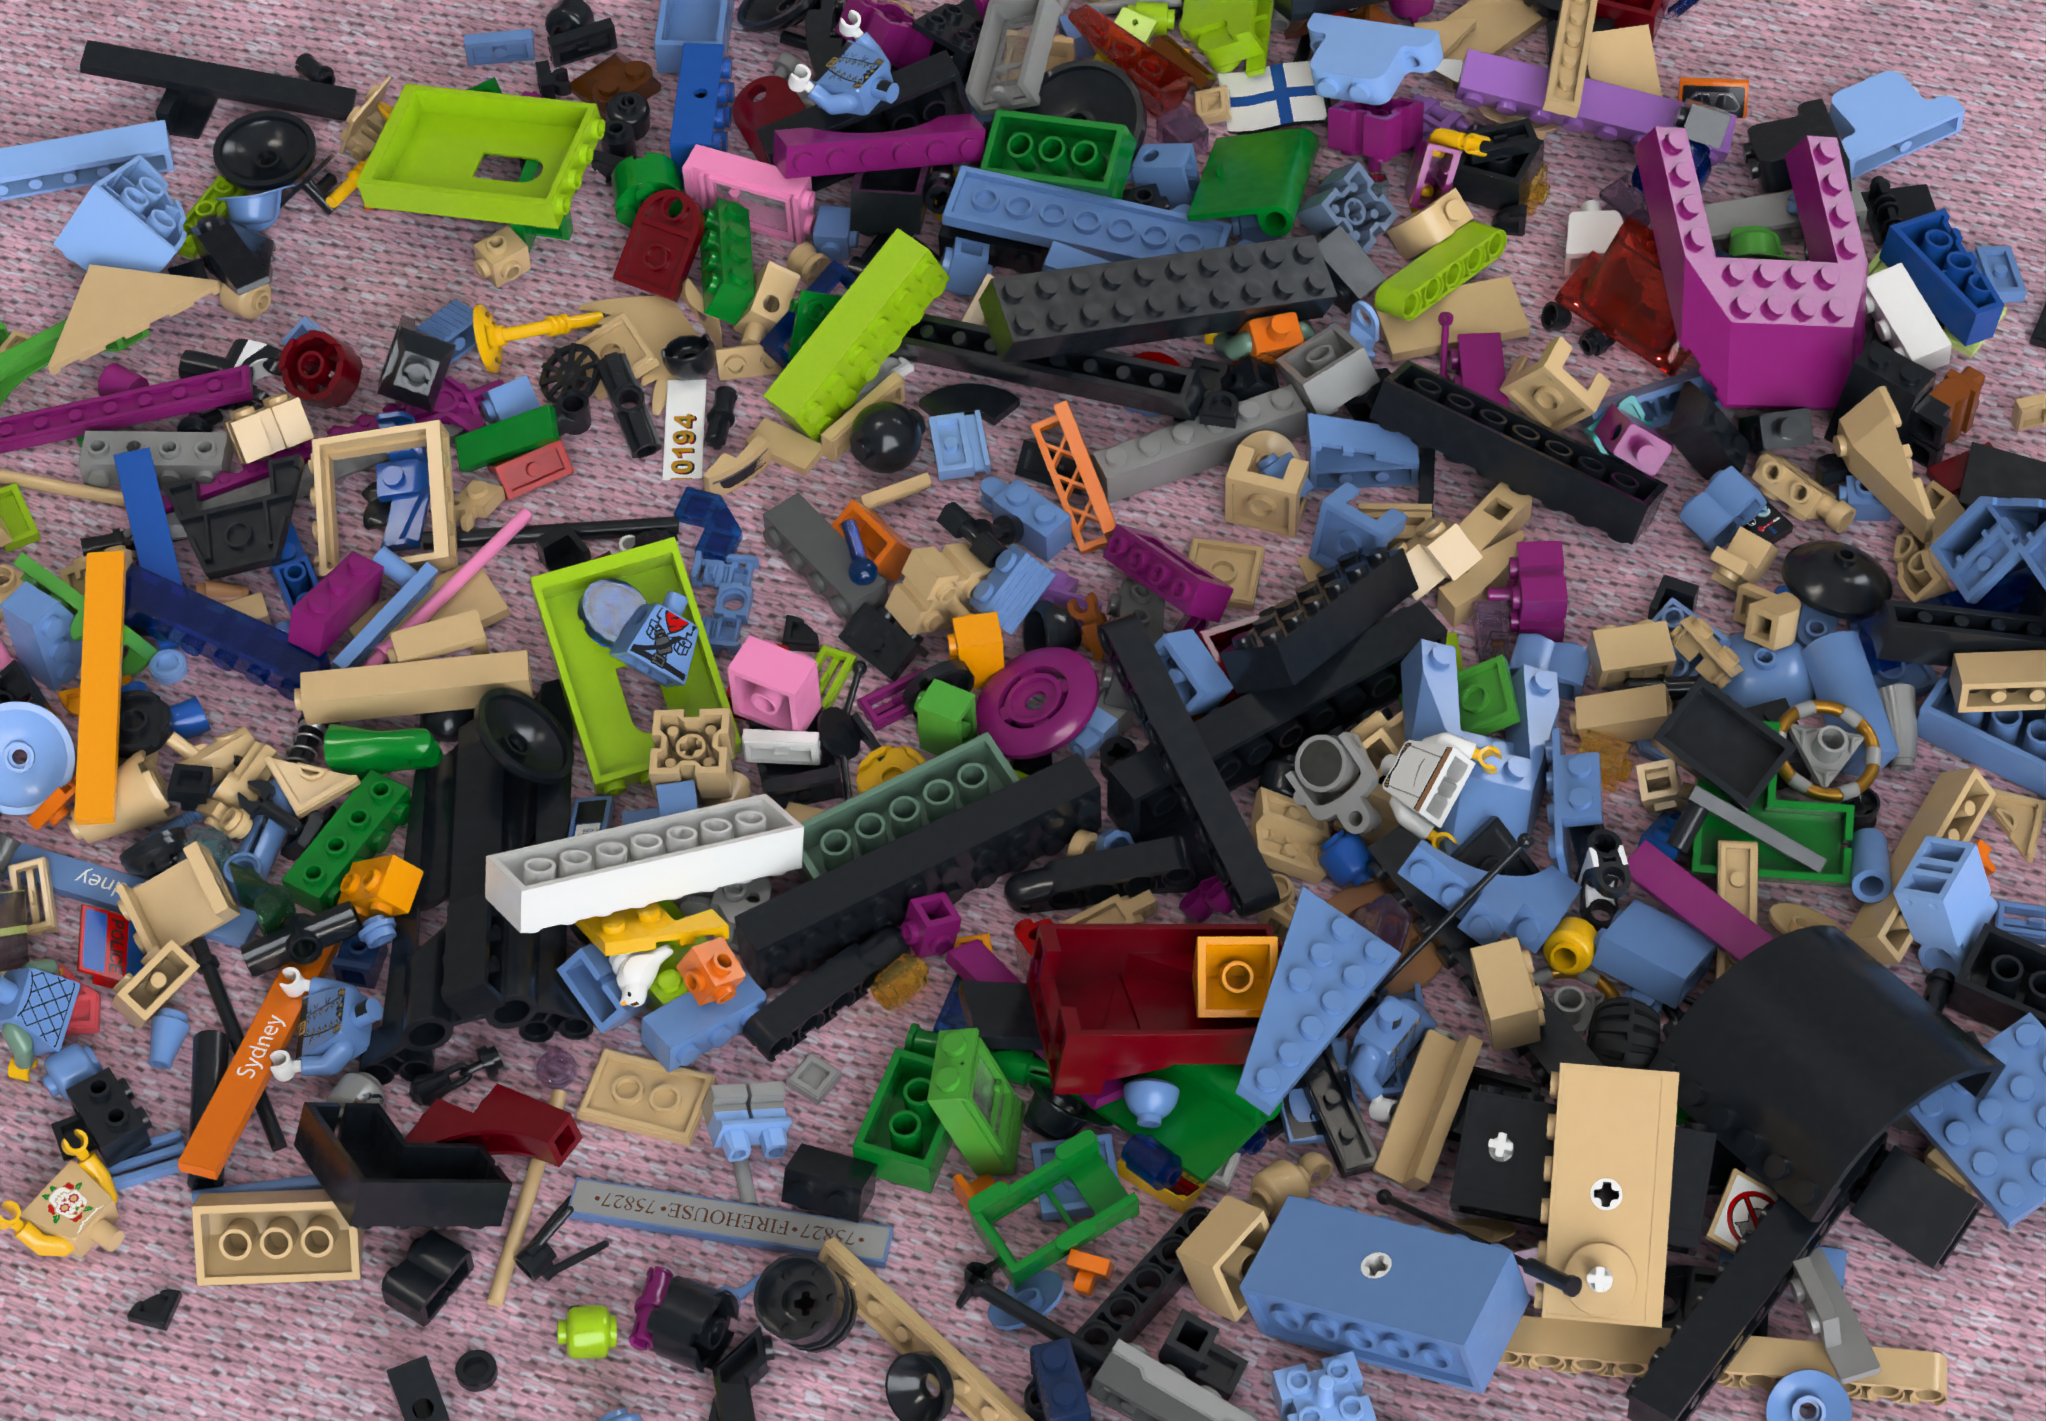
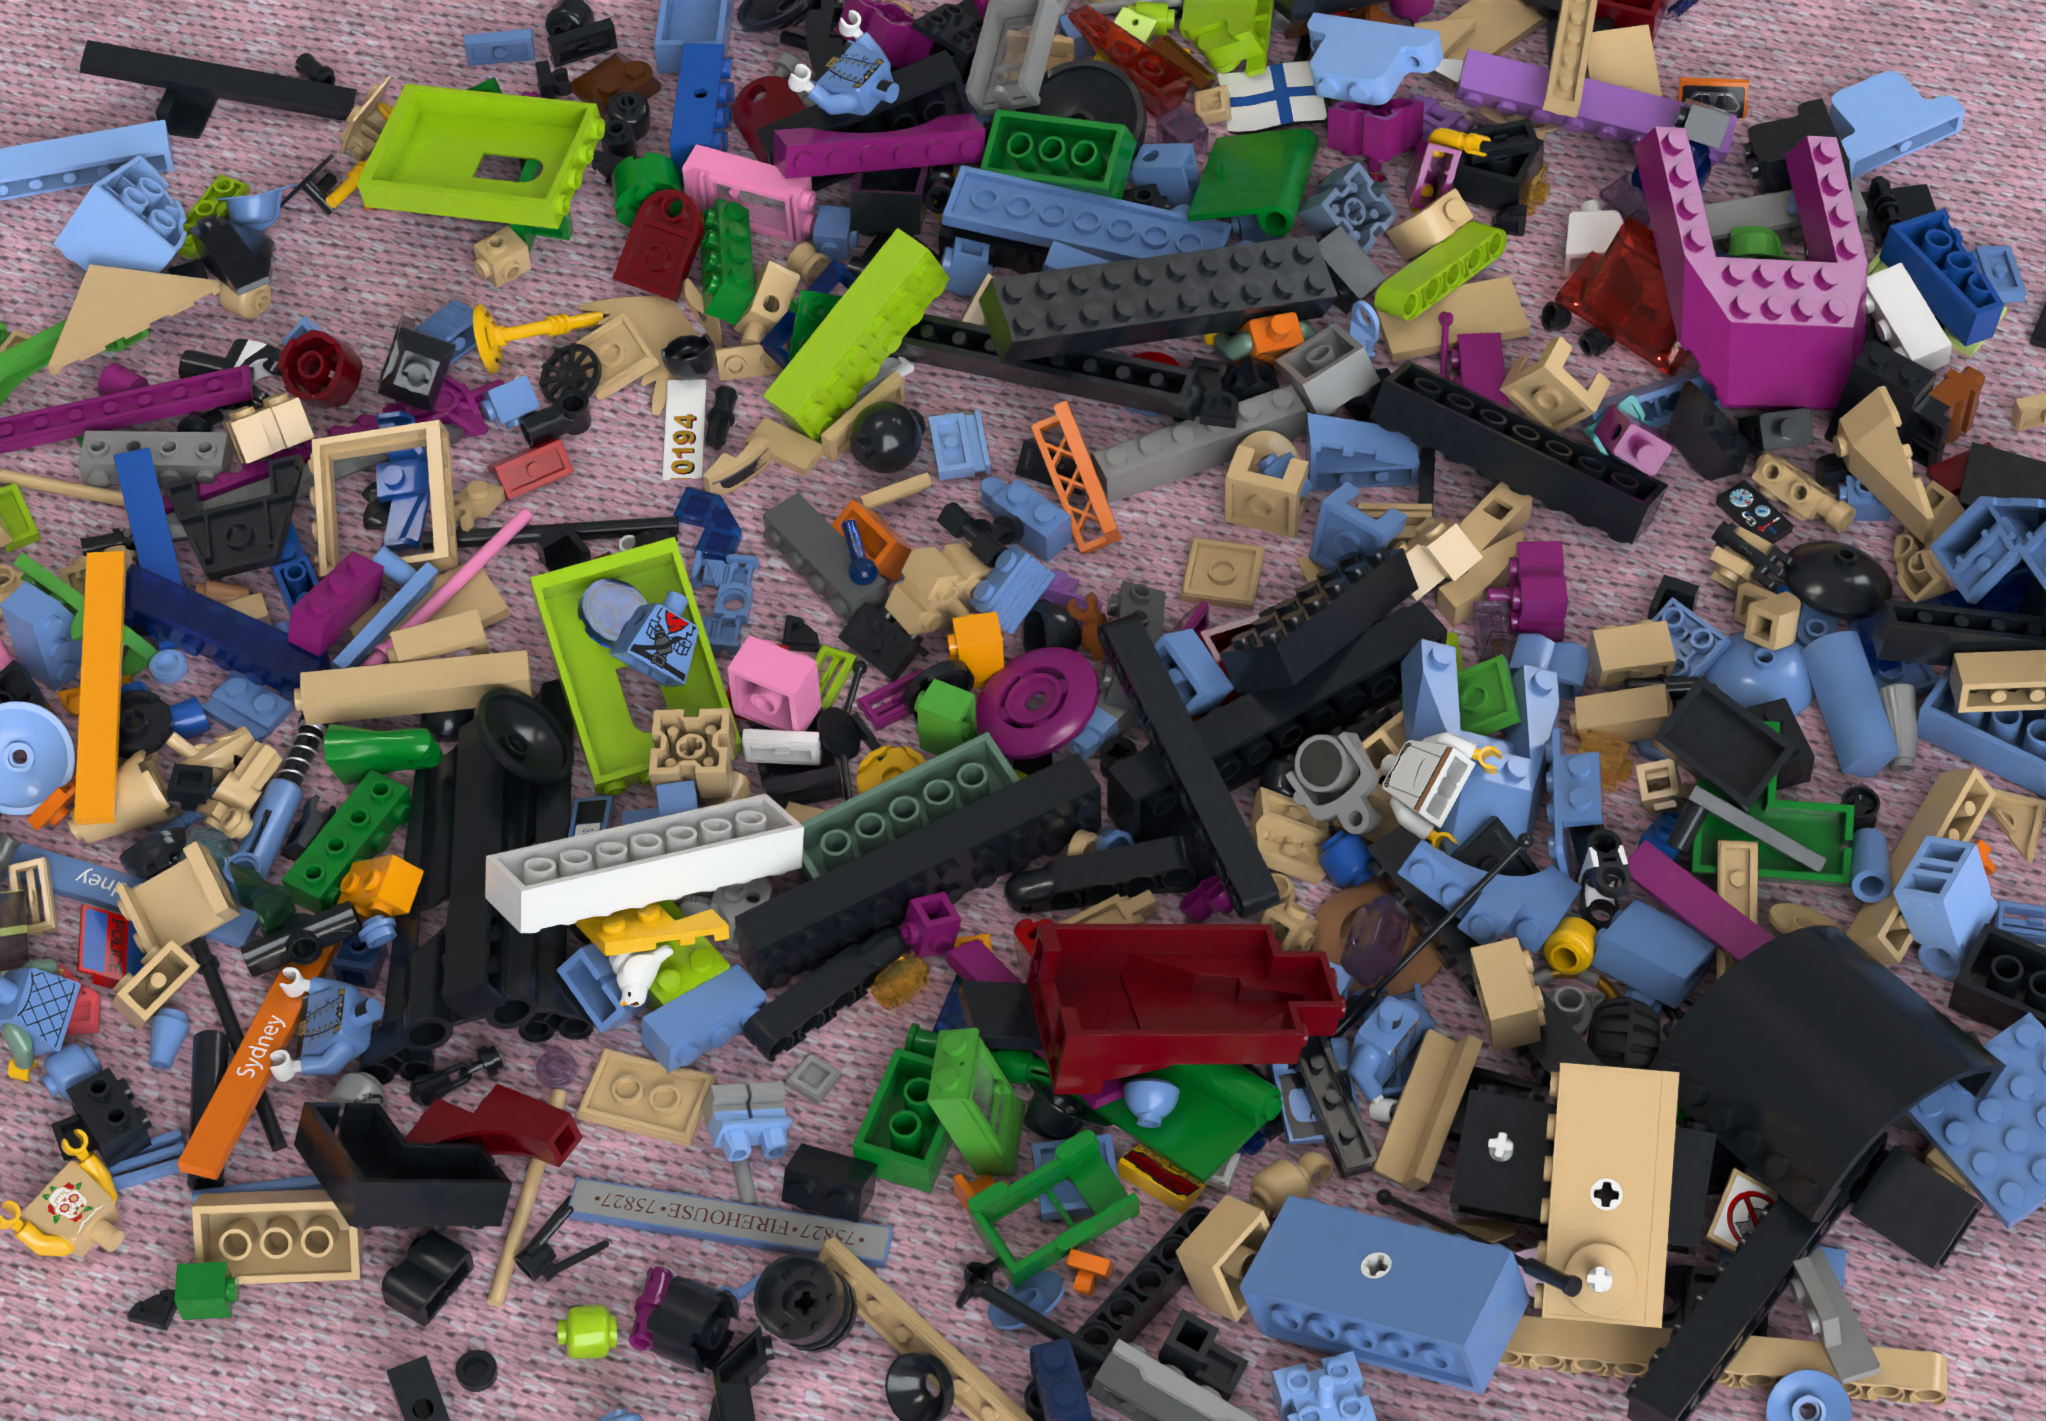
black dish [213,111,317,191] -> none
black bar [237,780,303,836] -> none
tan tile [263,756,361,820] -> none
green tile [455,404,560,472] -> none
black piece [596,352,662,458] -> none
orange brick [676,936,746,1006] -> none
black tile [919,383,1020,426] -> none
magenta brick [1102,524,1234,623] -> none
clear blue brick [1121,1133,1182,1191] -> none
light orange slope [1192,936,1278,1018] -> none
medium blue wing [1235,887,1402,1116] -> none
tan tile [1350,711,1388,742] -> none
tan hinge [1670,615,1744,690] -> none
medium blue brick [1678,466,1767,552] -> none
light grey piece [1777,700,1882,802] -> none
black pin [1923,968,1955,1014] -> none
none -> green brick [174,1261,239,1320]
none -> medium blue plate [201,670,294,743]
none -> black hinge [1711,521,1796,592]

